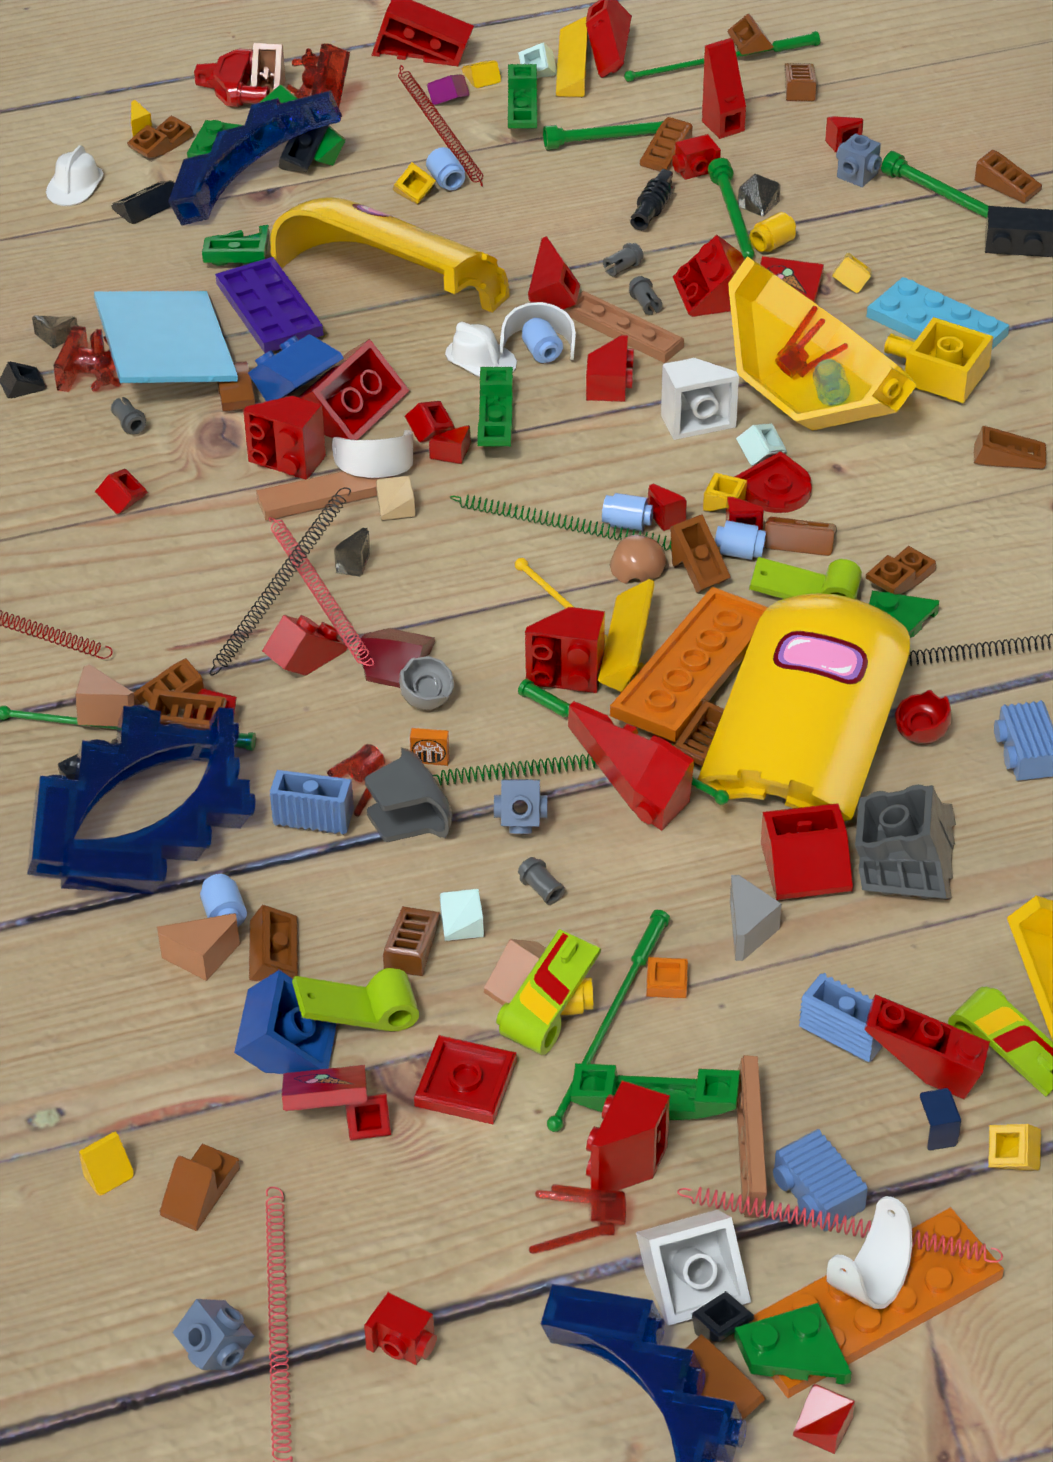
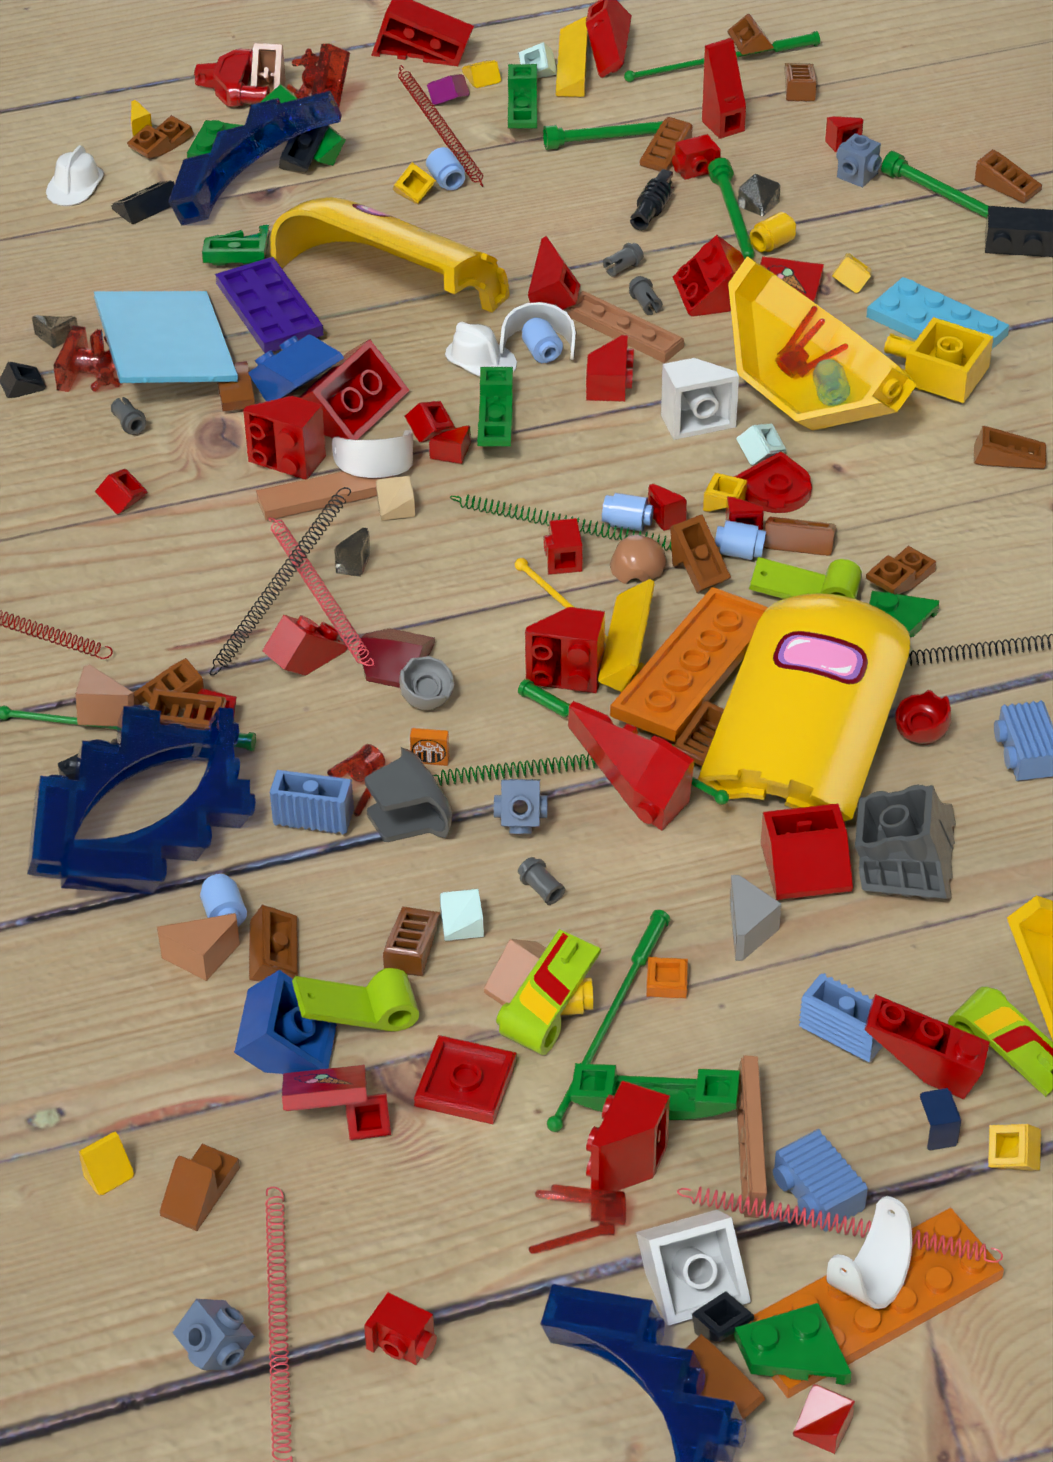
none -> red brick [543,518,583,575]

